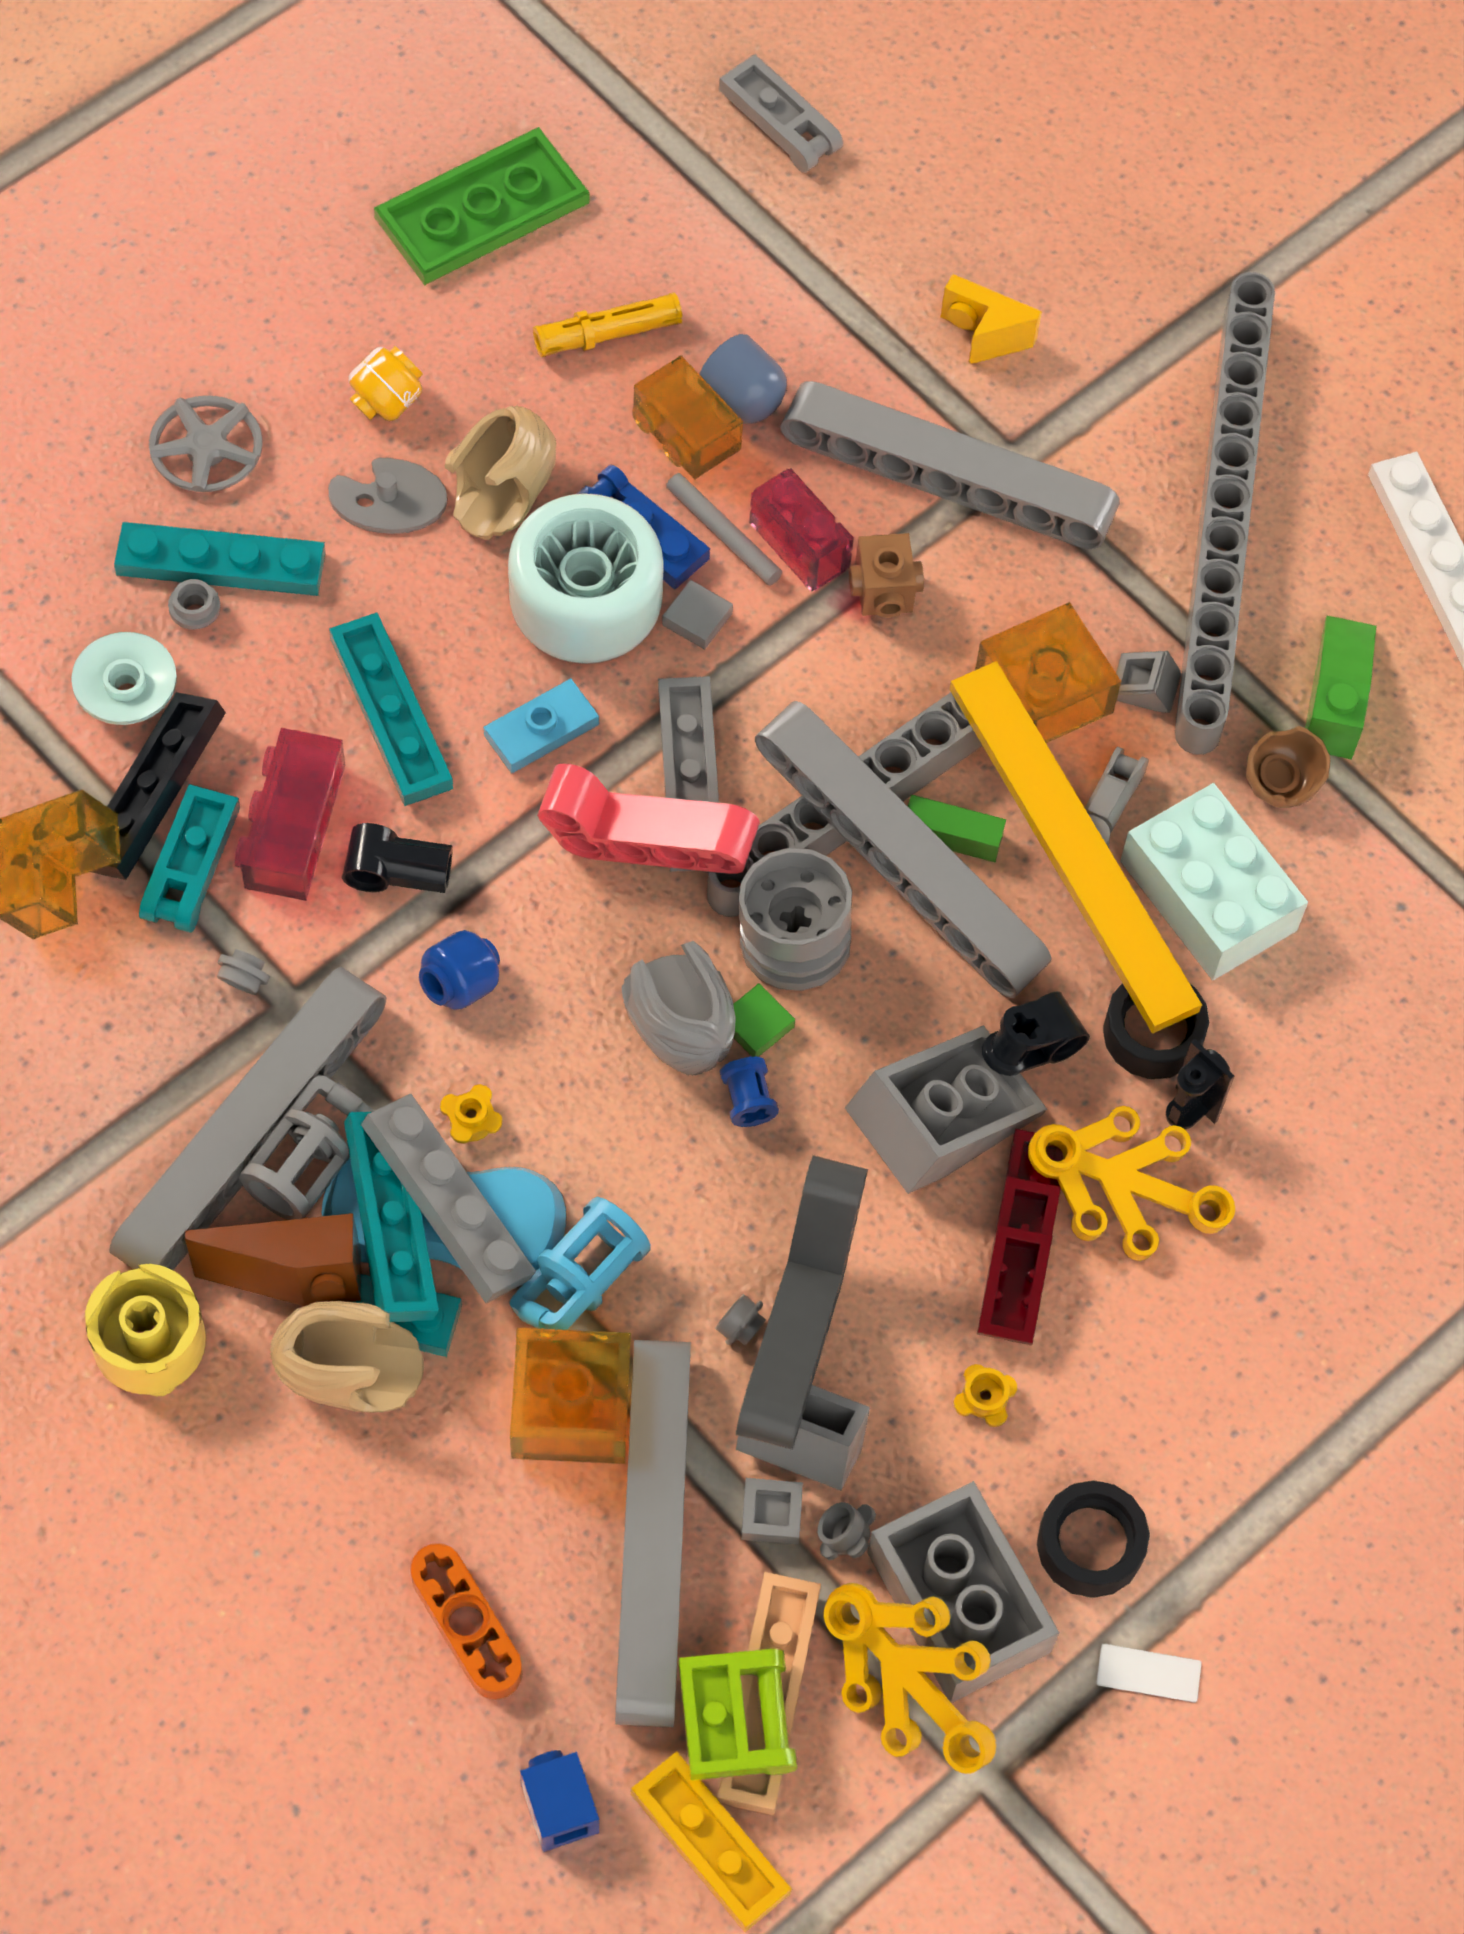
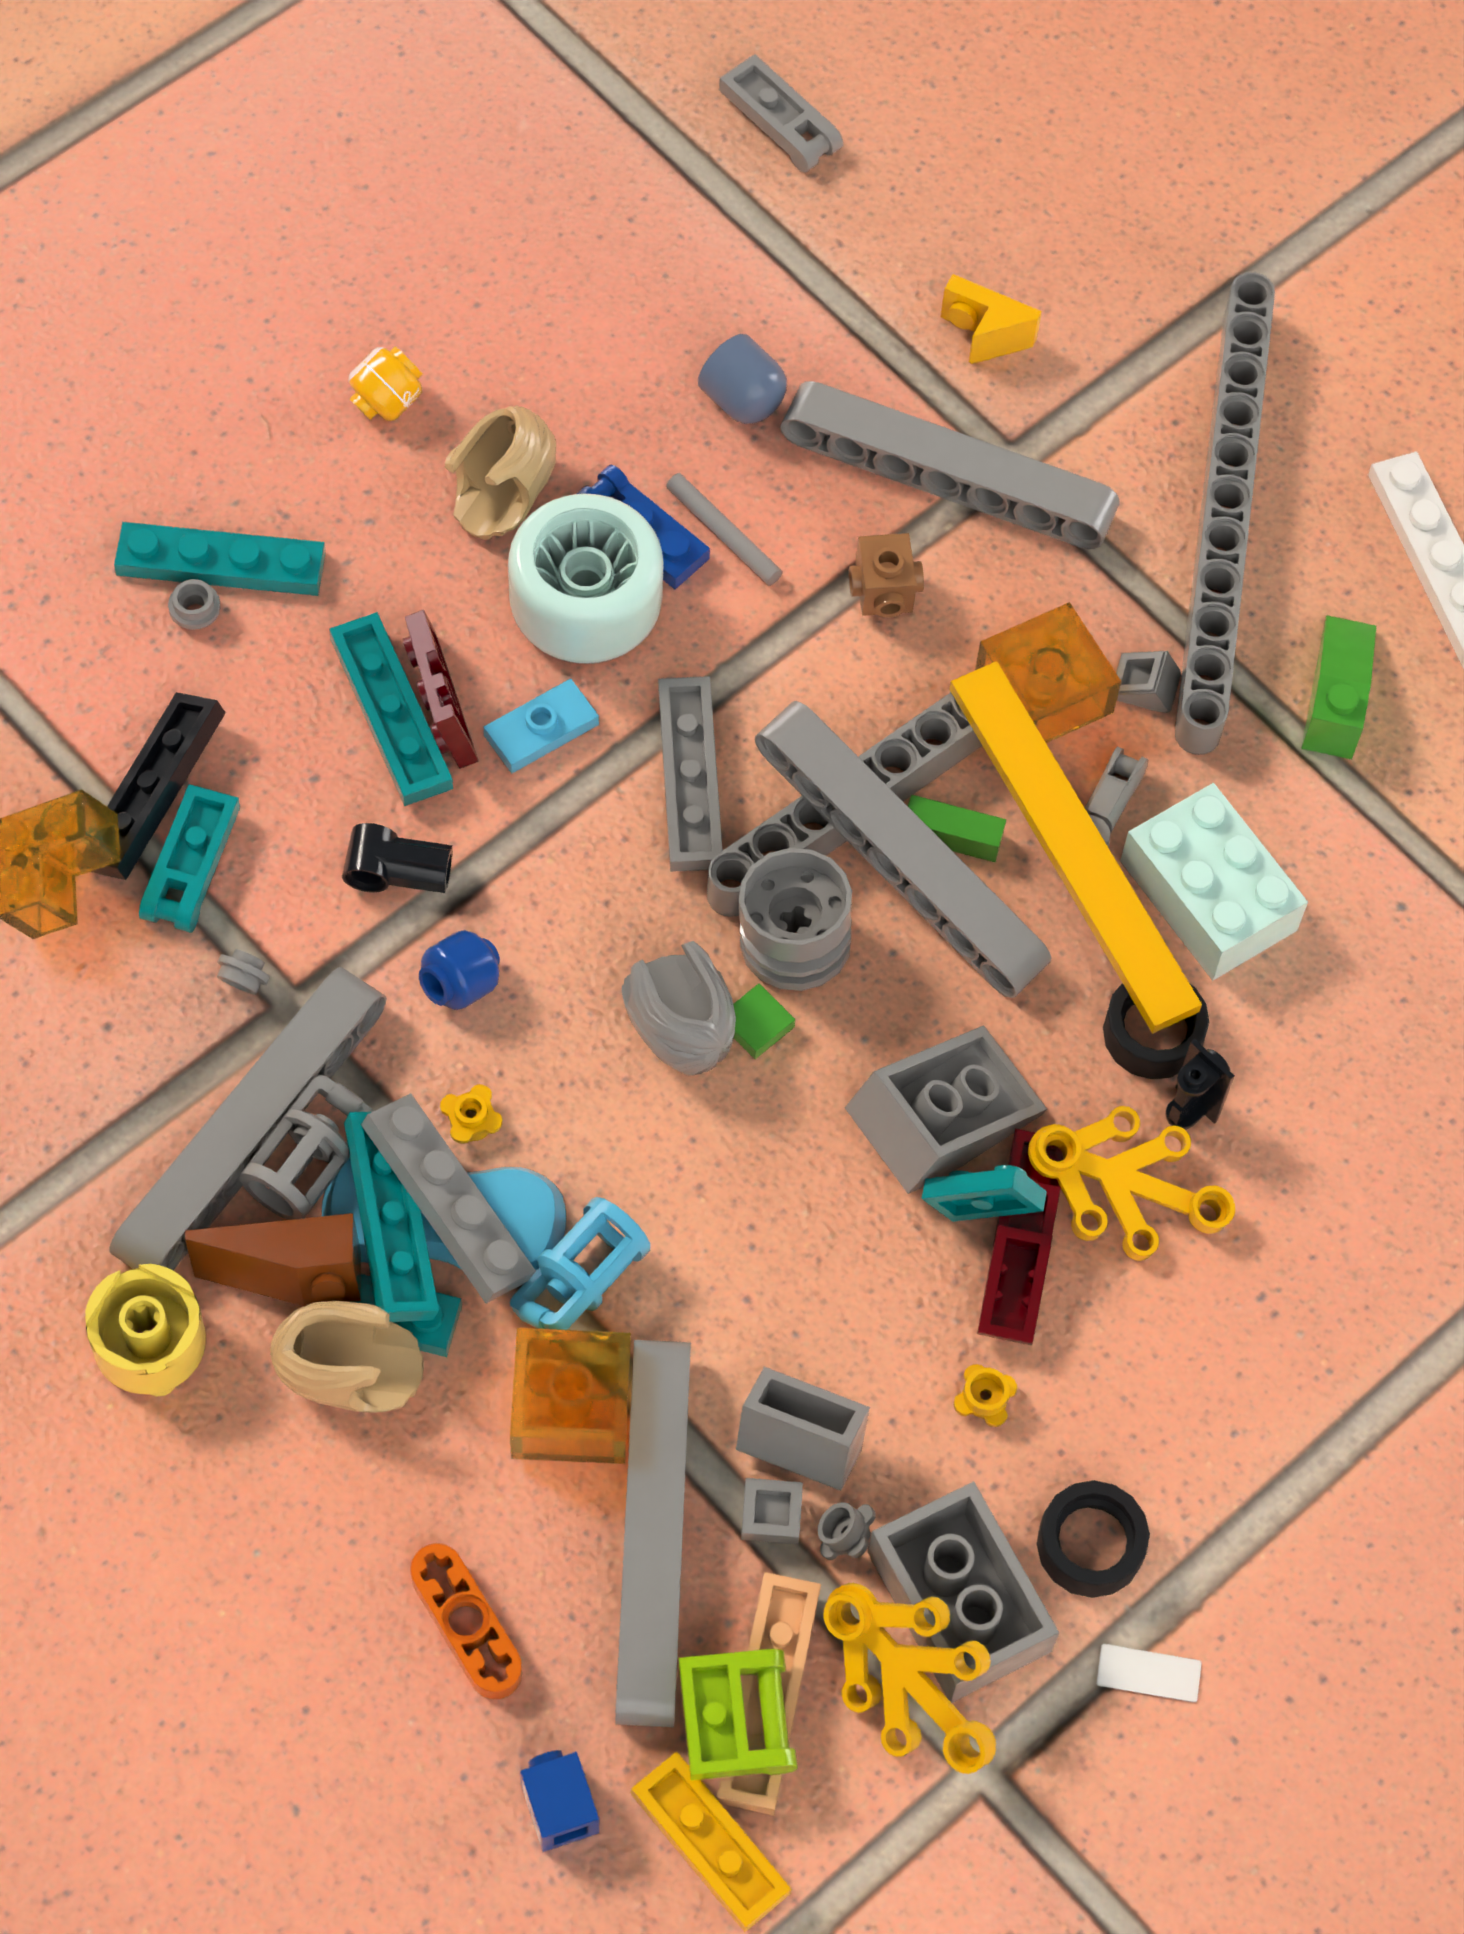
light aqua dish [71,632,177,725] -> none
light grey wheel [149,395,263,492] -> none
clear pink brick [235,728,346,901] -> none
light grey piece [328,458,447,534] -> none
bright green tile [374,127,590,285] -> none
yellow pin [533,292,683,358] -> none
coral beam [537,764,760,874] -> none
clear yellow brick [632,355,743,480] -> none
light grey tile [662,580,733,649] -> none
light grey plate [715,1294,766,1345] -> none
blue bush [720,1056,779,1127] -> none
dark grey beam [736,1155,868,1449] -> none
clear pink brick [749,468,854,591] -> none
black piece [982,991,1090,1076] -> none
medium nougat hair [1246,726,1331,808] -> none
none -> dark red wing [403,610,479,769]
none -> teal plate [921,1165,1047,1222]

